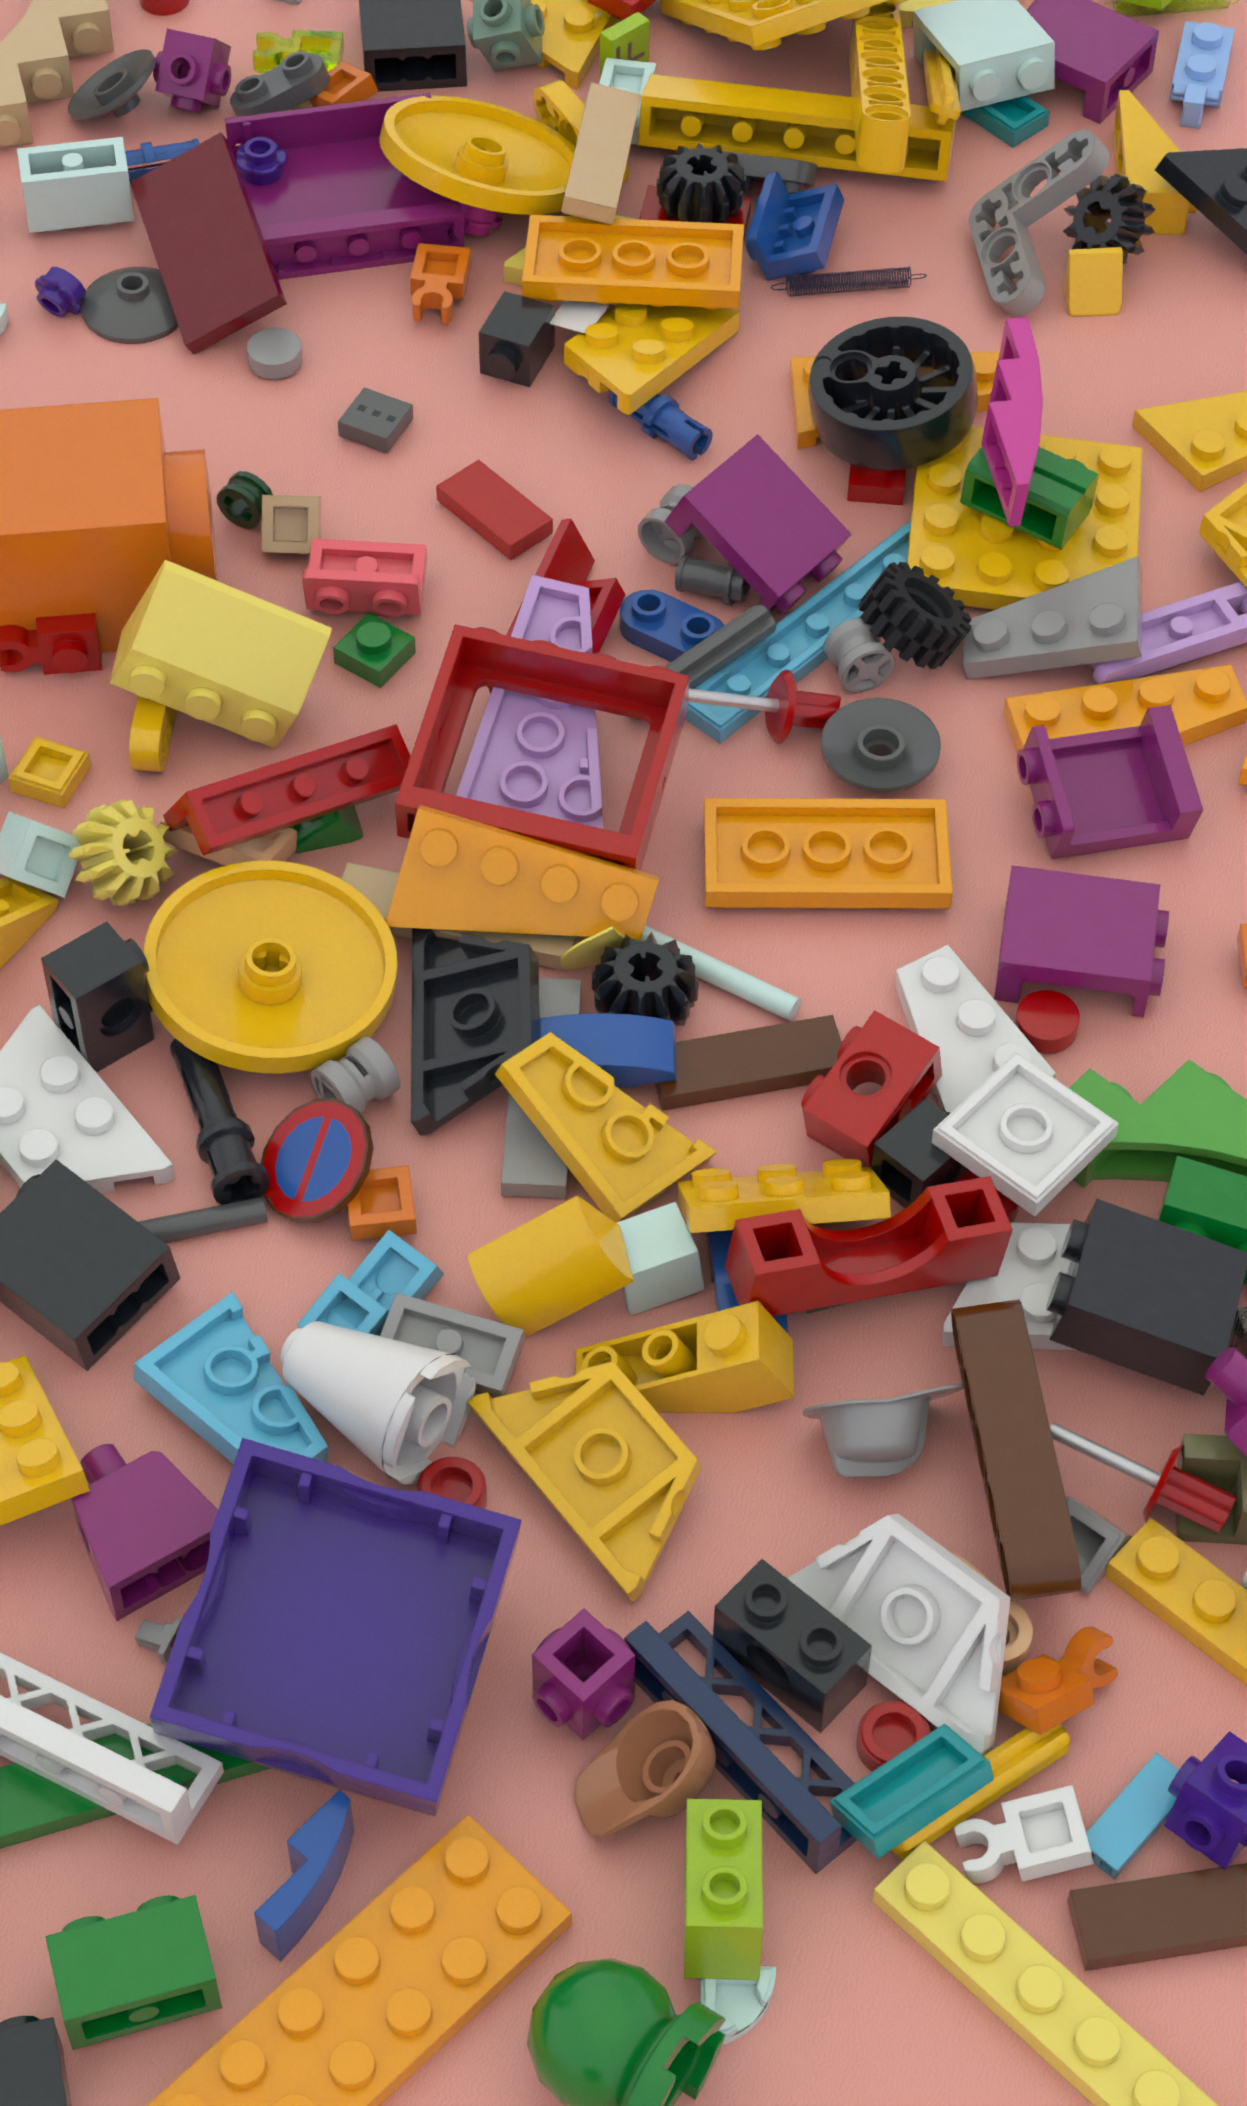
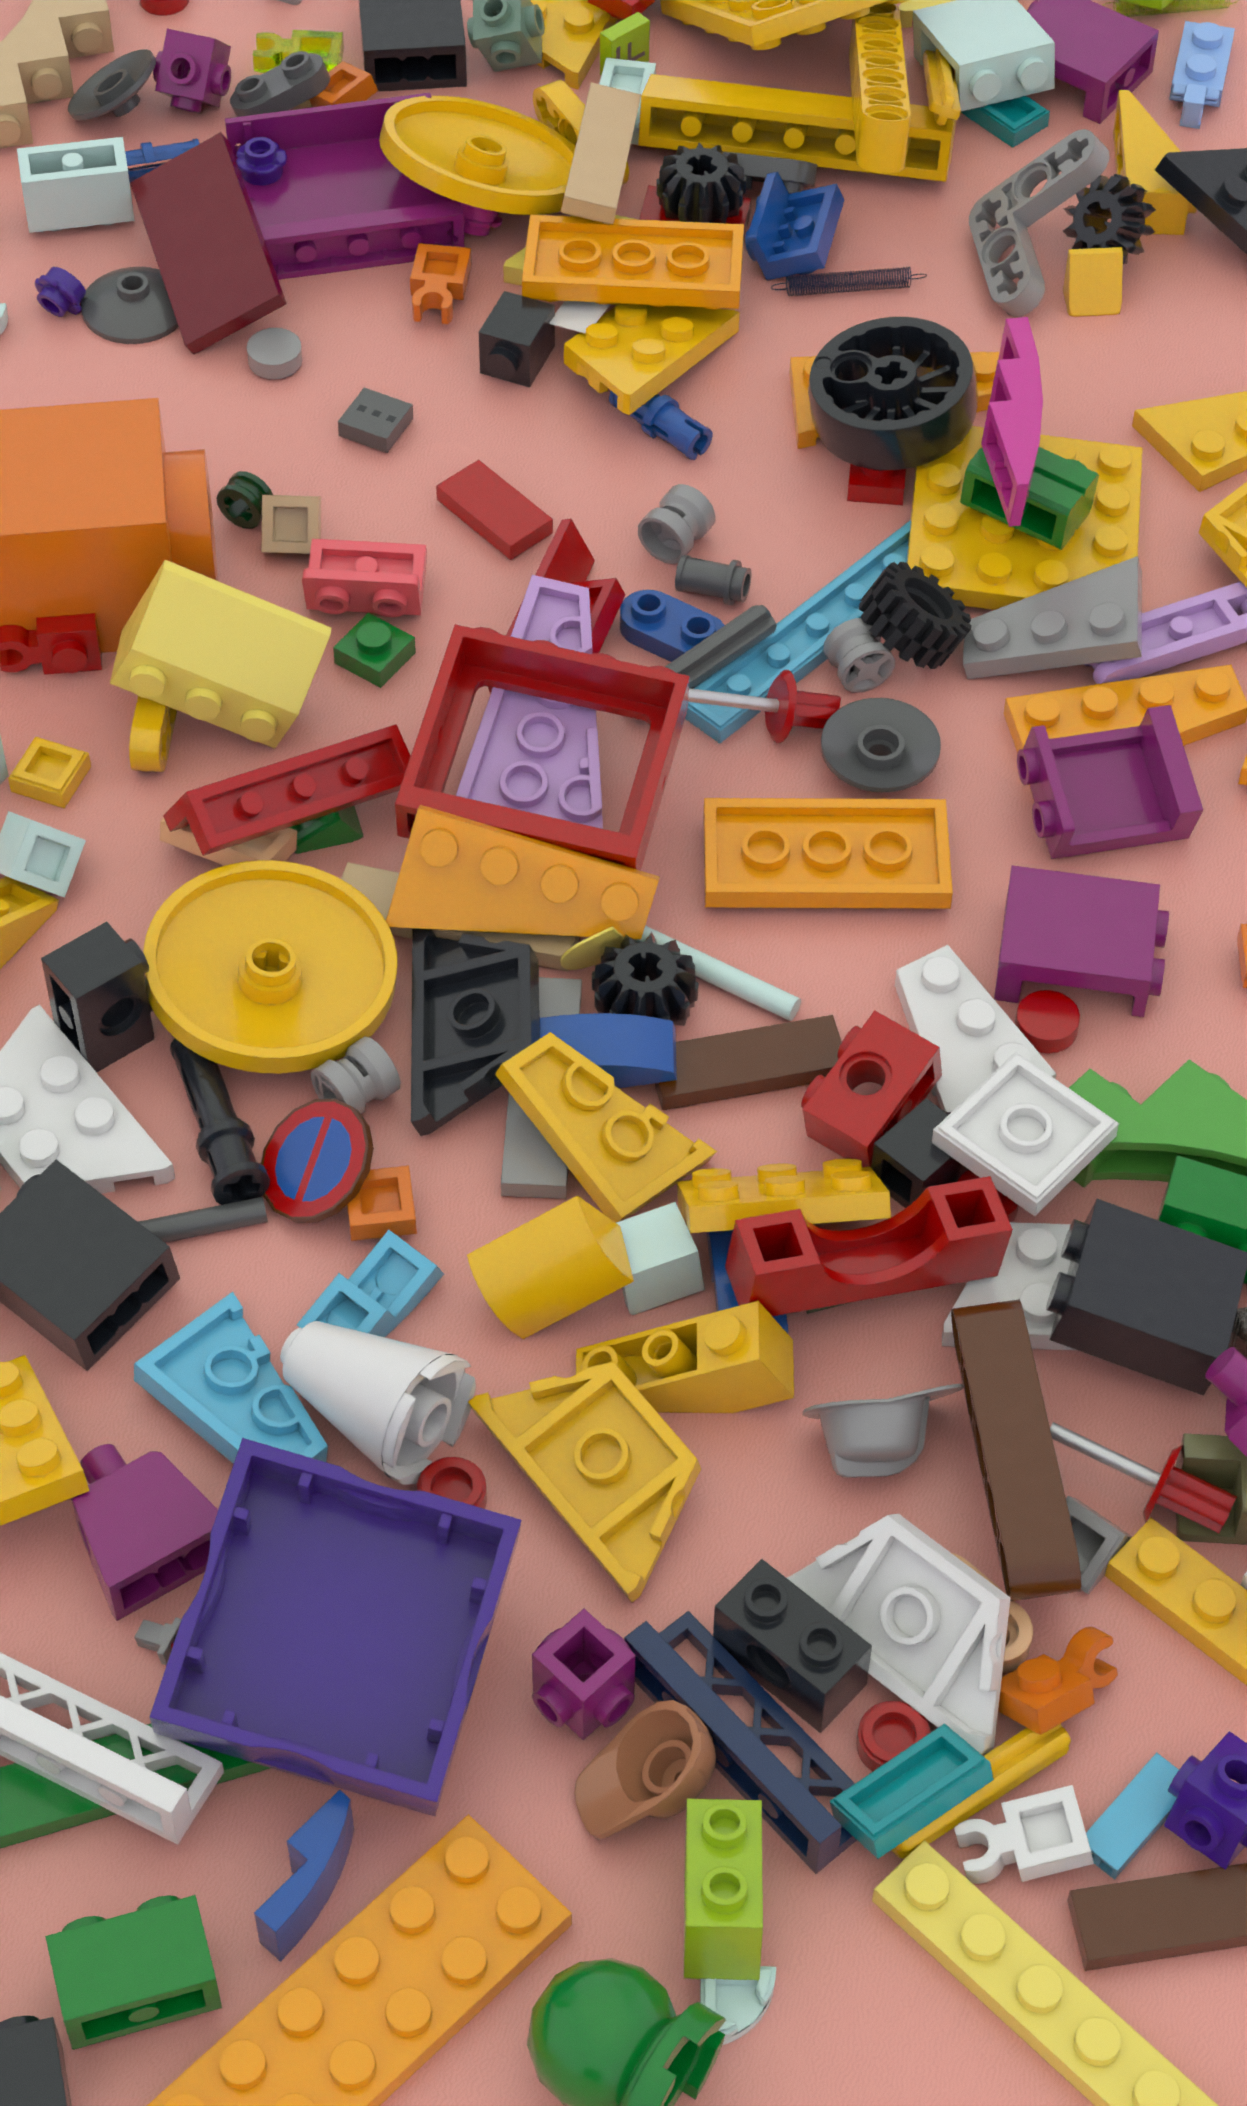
light yellow gear [68,800,178,906] -> none
light grey plate [380,1292,526,1397] -> none
magenta panel [664,434,852,614] -> none

